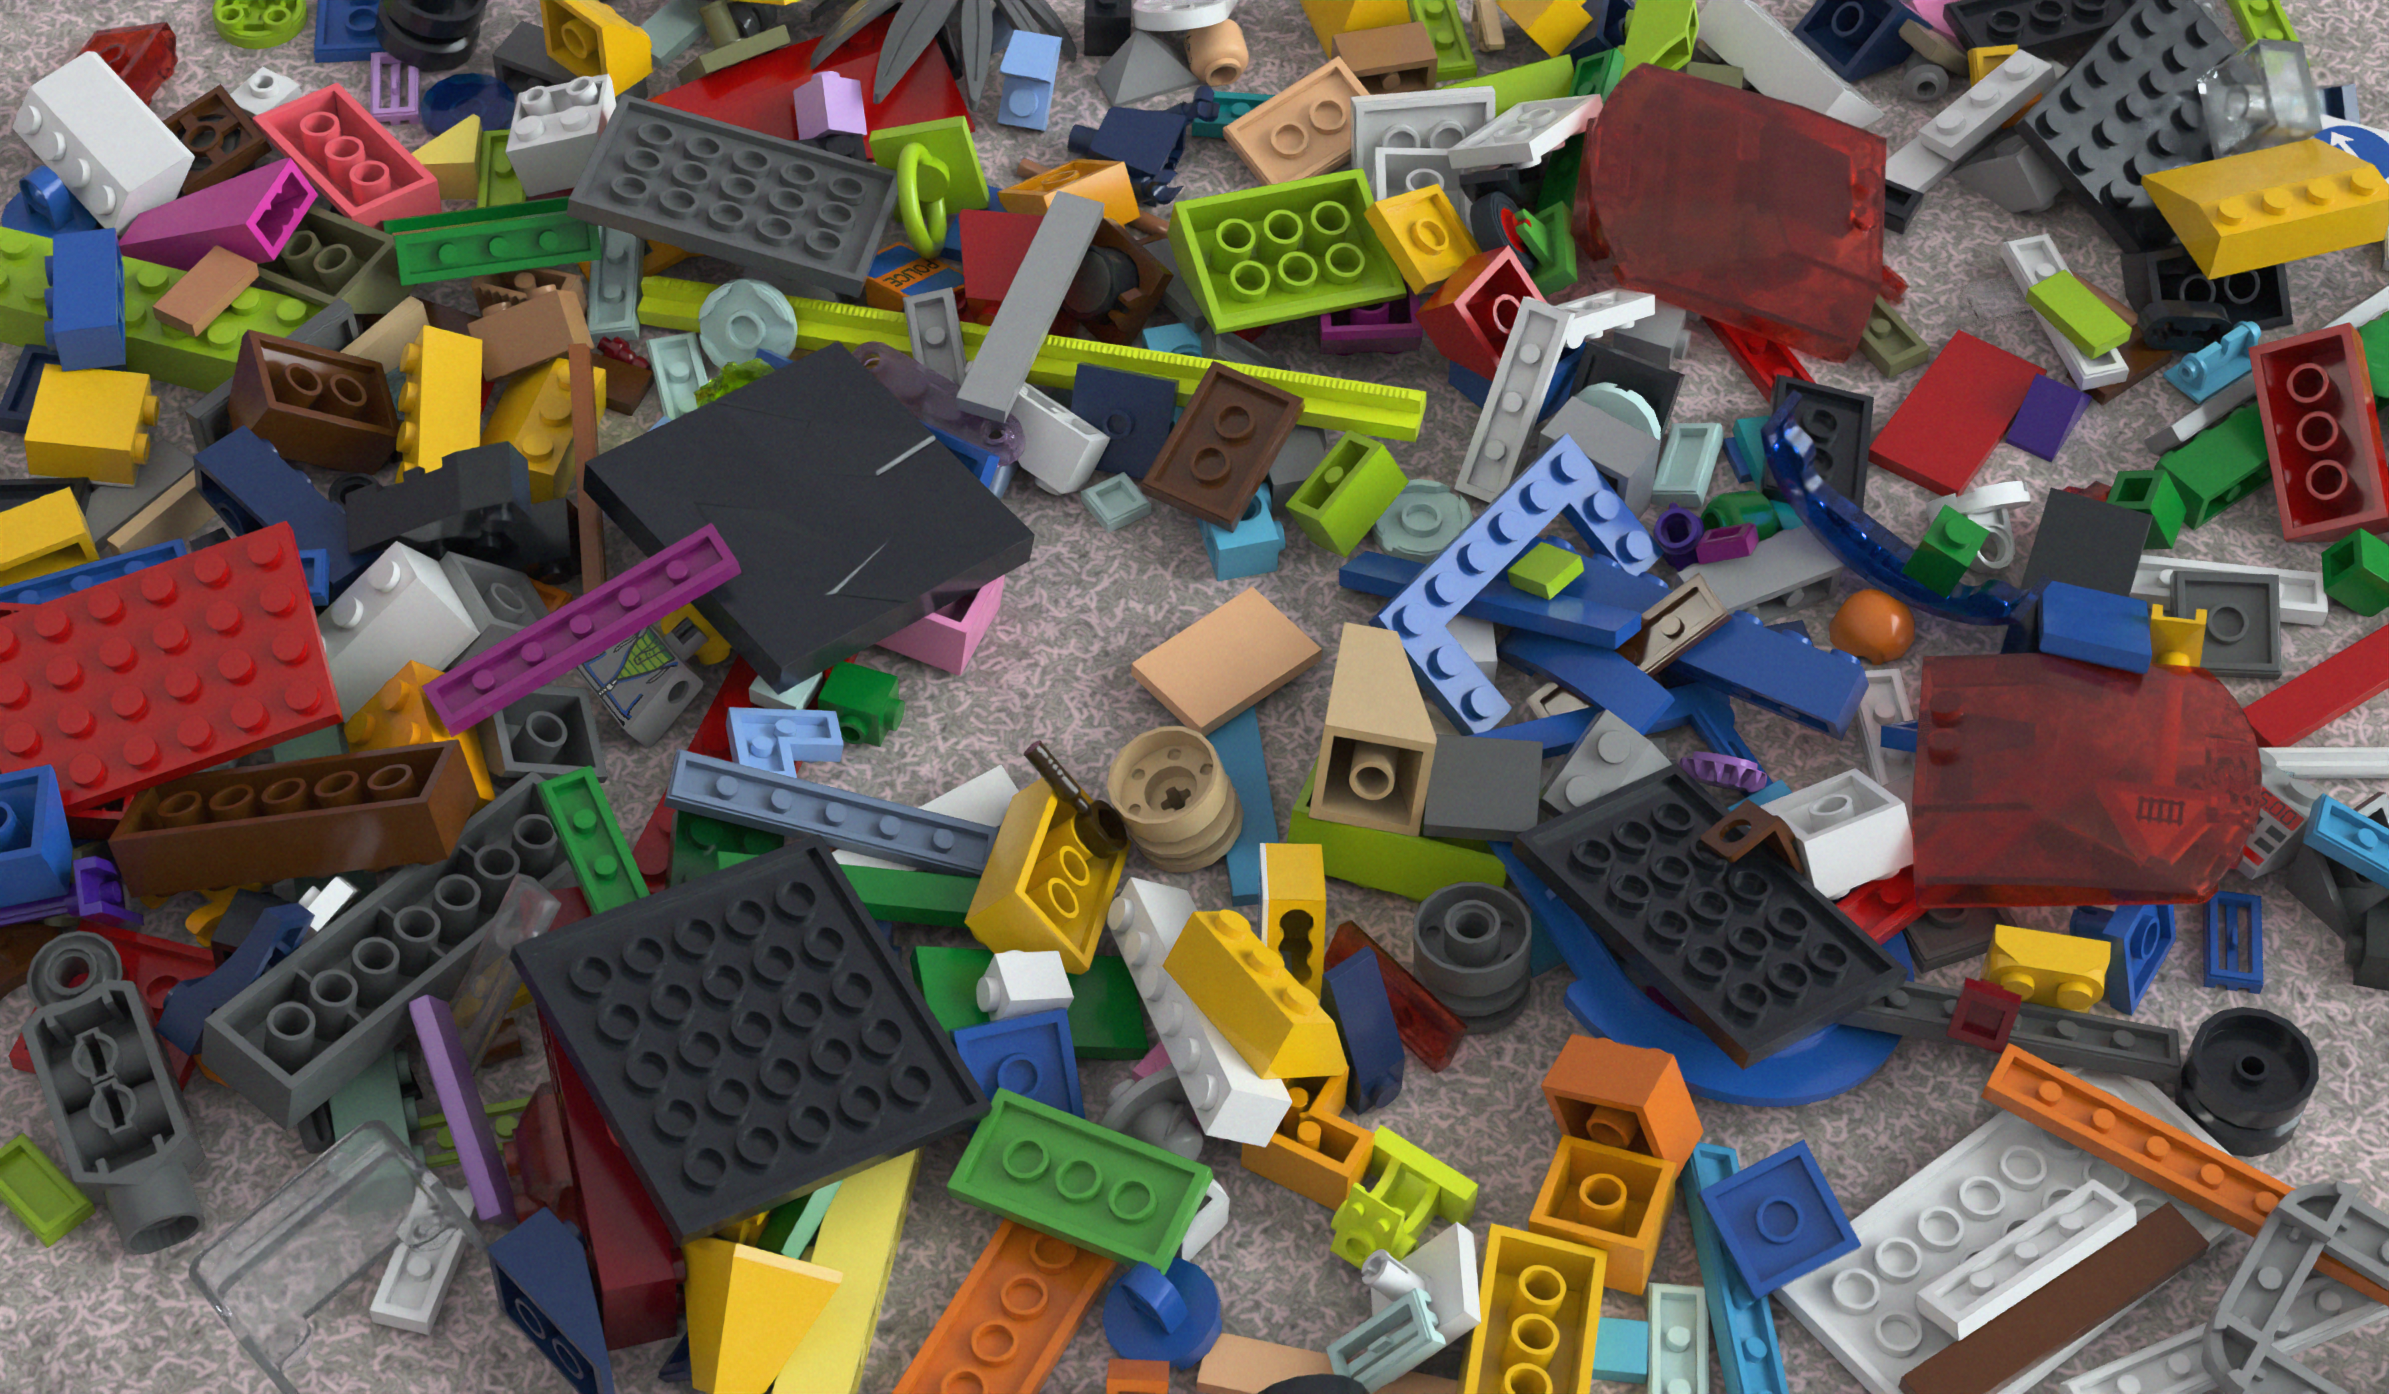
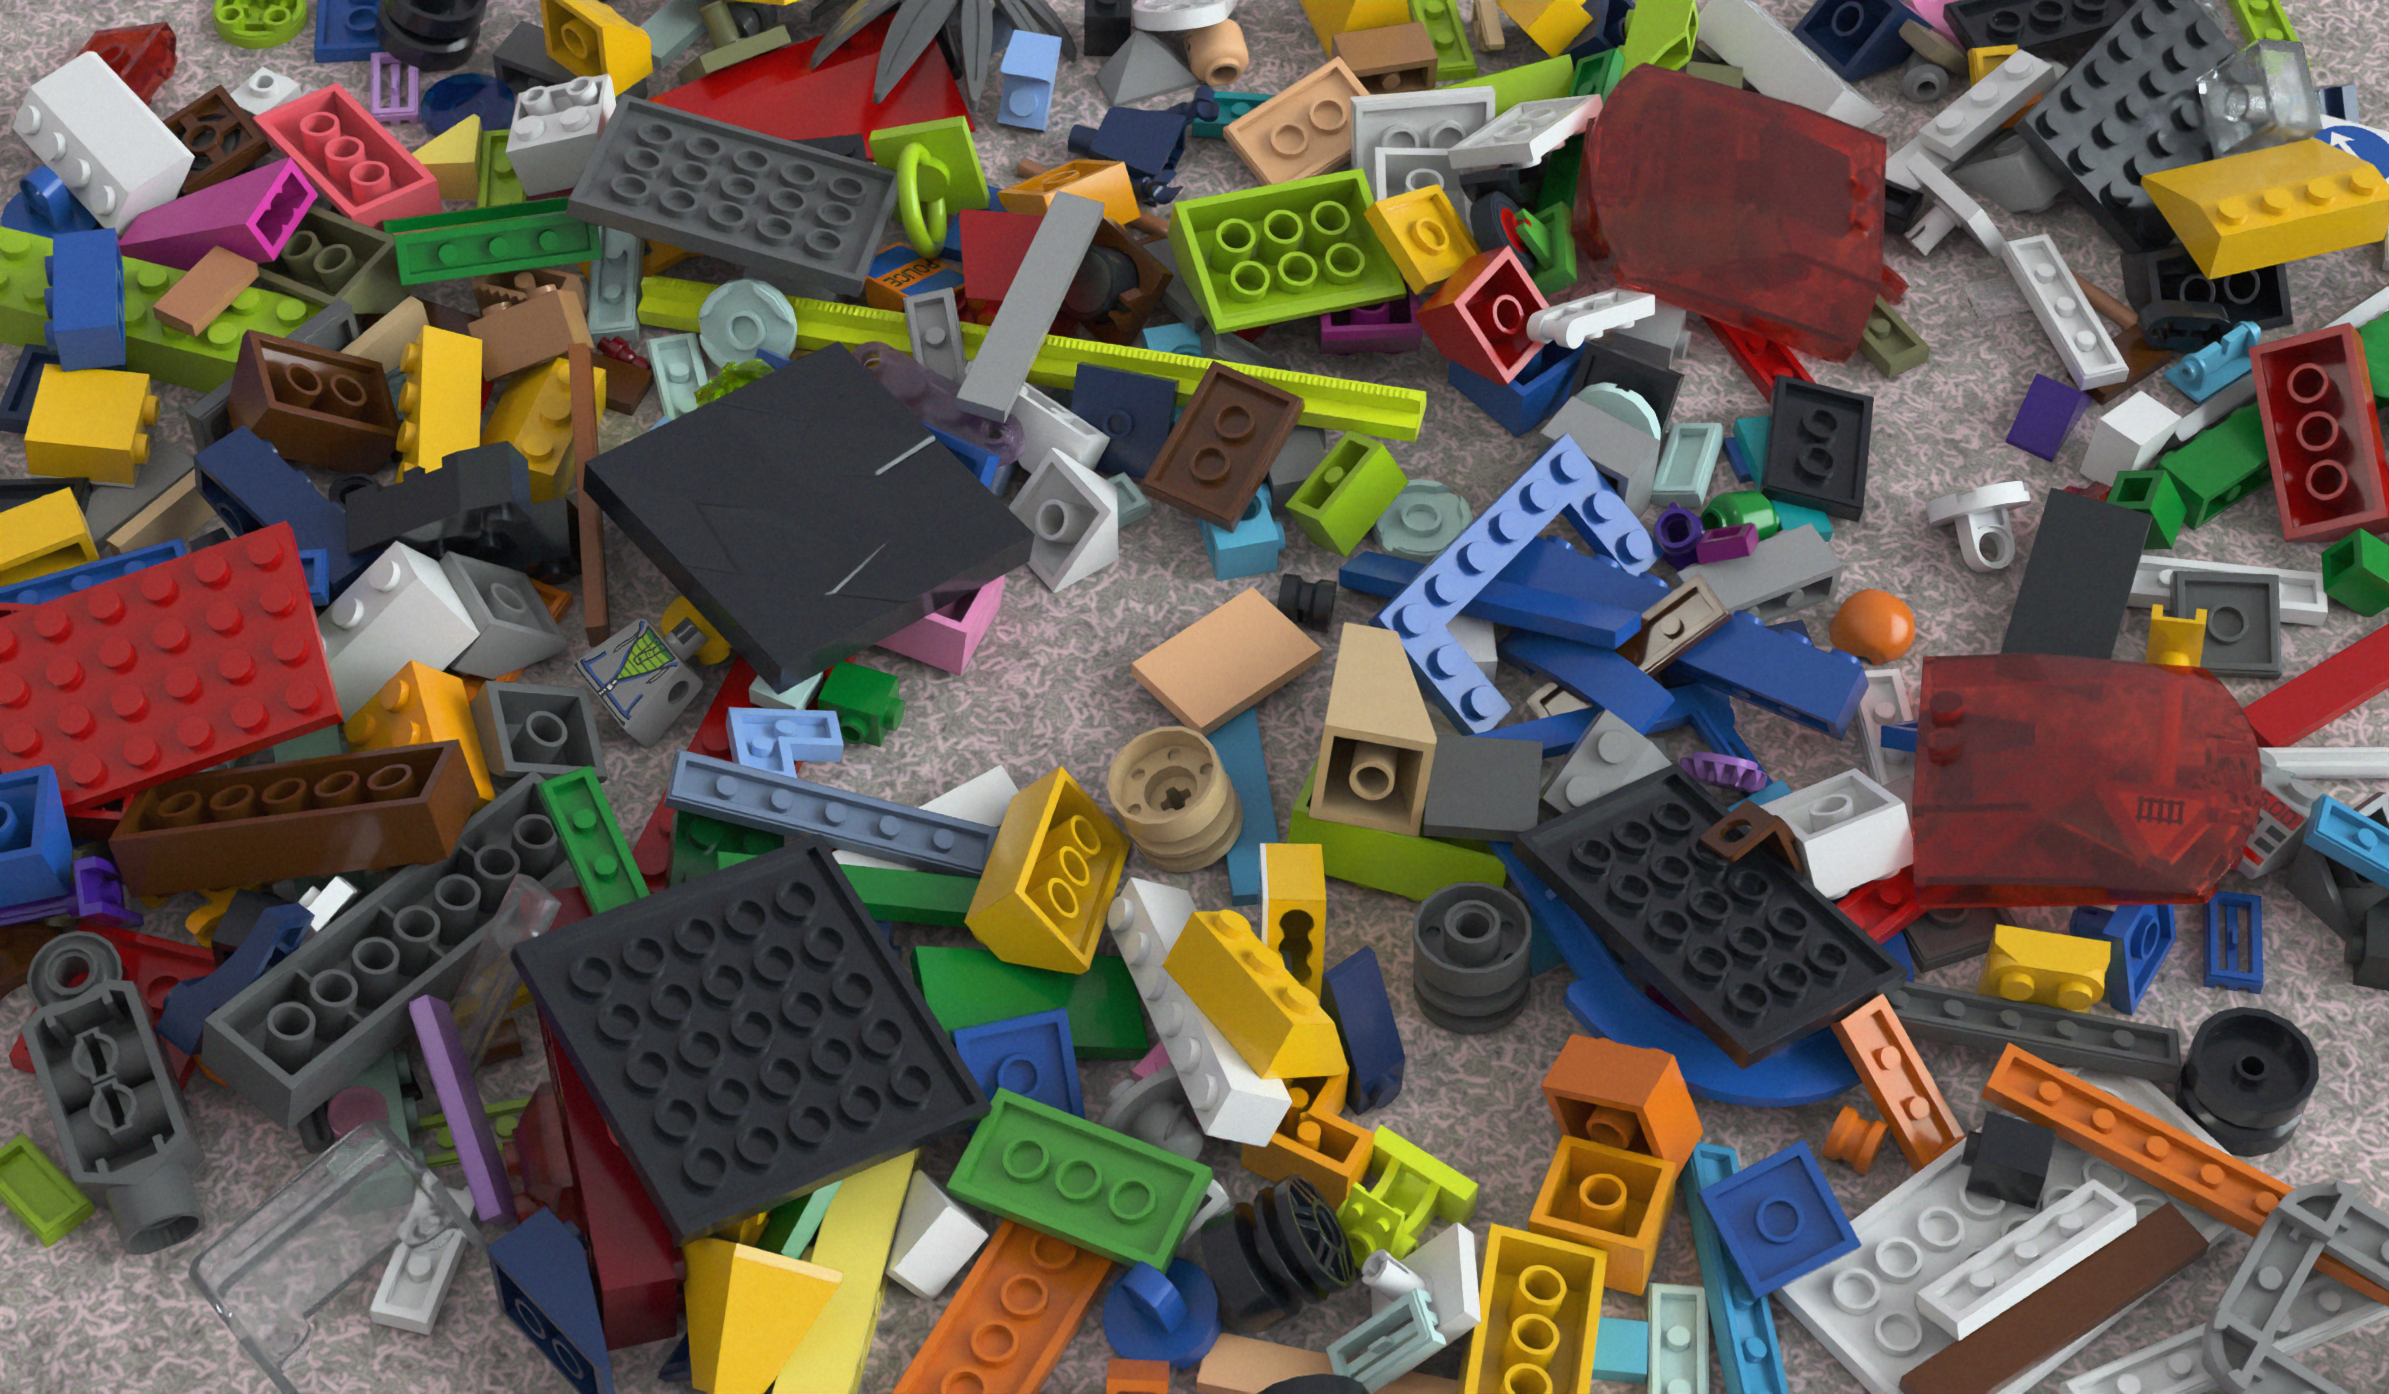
magenta plate [422,523,742,737] -> none
lavender brick [793,71,867,140] -> none
white brick [976,950,1074,1021] -> none
dark brown piece [1024,740,1128,859] -> none
clear red tile [1323,920,1468,1074] -> none
white plate [1454,296,1575,503] -> none
lime tile [1507,542,1584,600] -> none
clear blue windscreen [1760,390,2052,626] -> none
red tile [1868,329,2047,497] -> none
green brick [1901,504,1990,599] -> none
dark red tile [1946,977,2022,1054] -> none
lime tile [2025,269,2132,360] -> none
blue tile [2038,578,2152,675] -> none
none -> clear pink tile [327,1086,390,1147]
none -> white slope [885,1169,989,1301]
none -> white slope [1008,447,1119,593]
none -> black wheel [1201,1174,1356,1332]
none -> black wheel [1277,573,1337,633]
none -> orange wheel [1822,1104,1889,1177]
none -> orange plate [1830,993,1966,1174]
none -> white tile [1904,151,2006,257]
none -> black brick [1960,1111,2057,1209]
none -> white slope [2079,390,2183,493]

